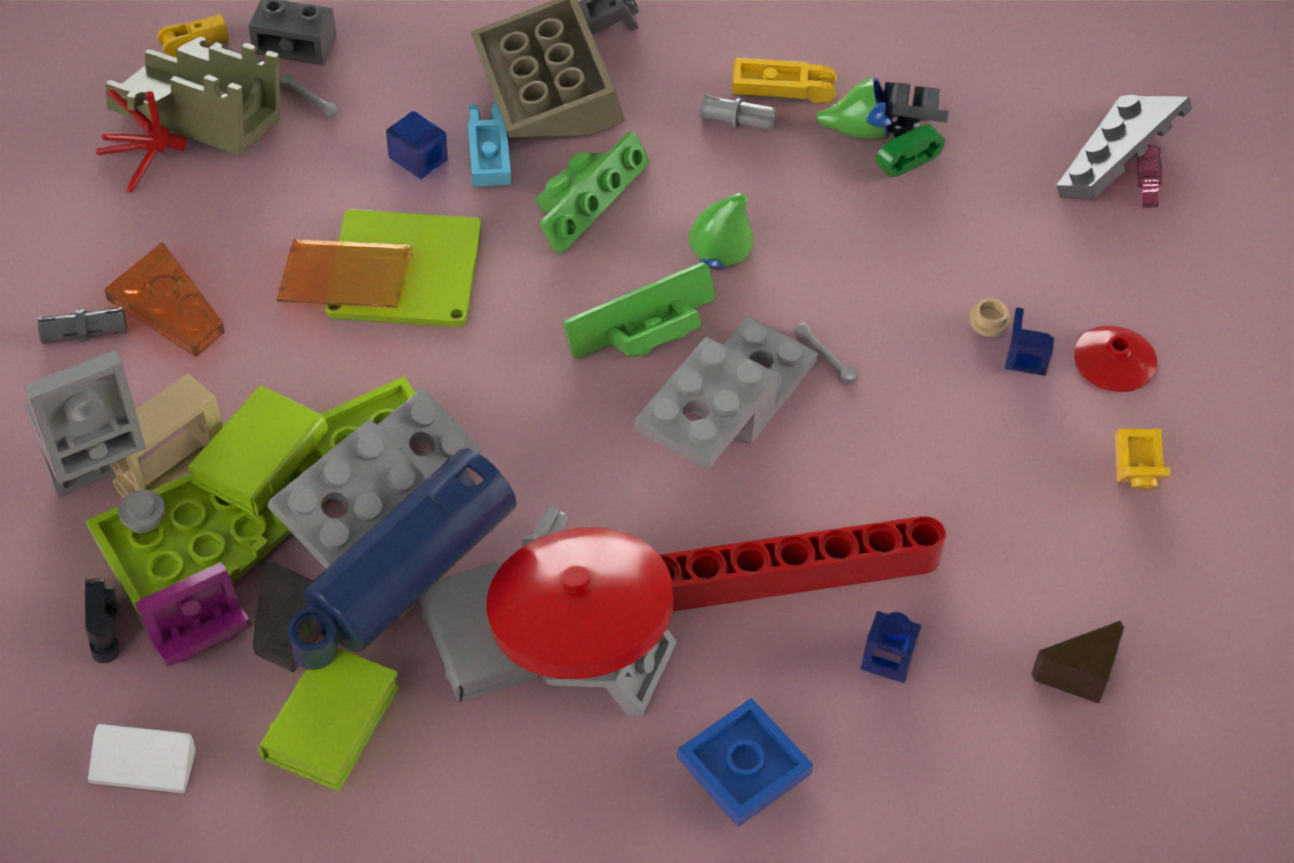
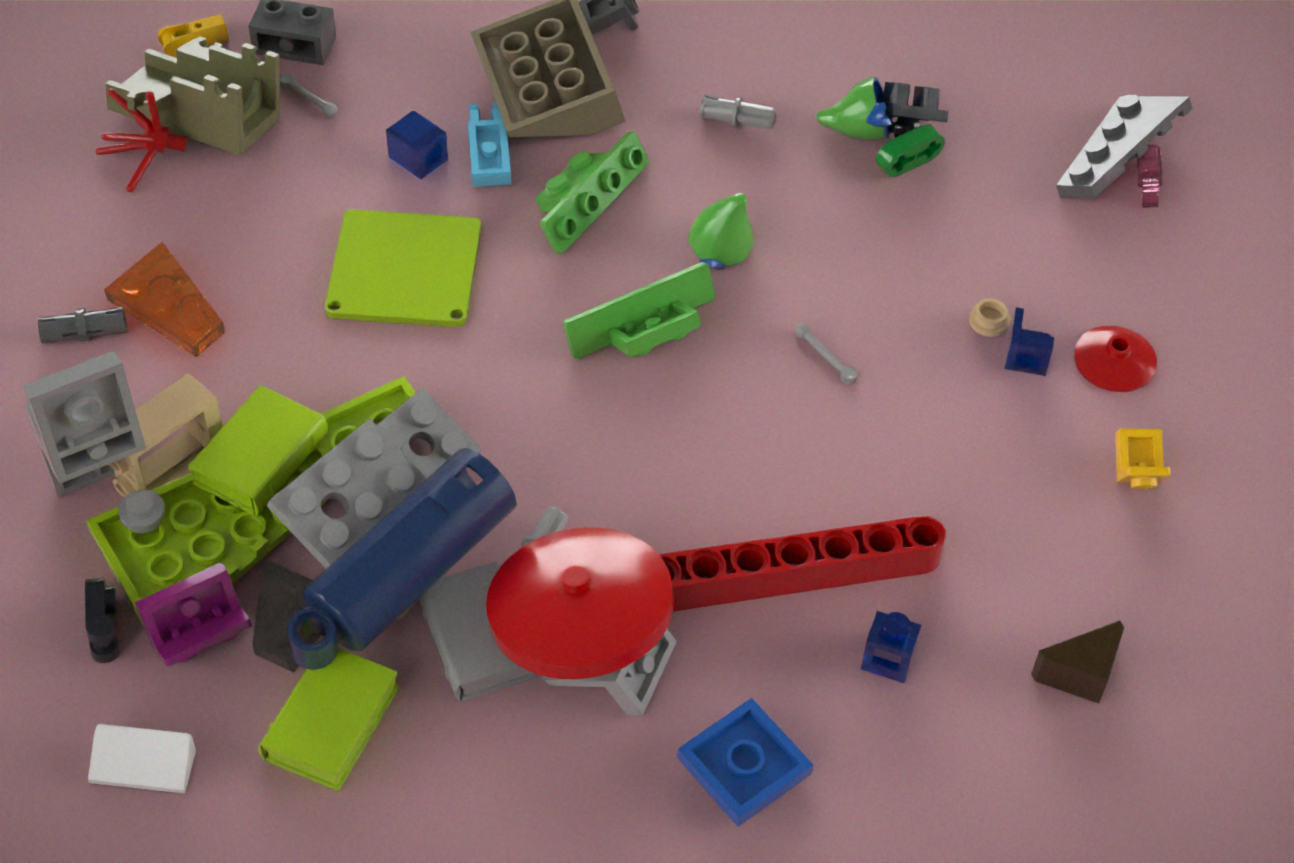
clear orange piece [276,239,413,308] -> none
light grey bracket [634,316,818,470] -> none
yellow hinge [732,58,837,103] -> none

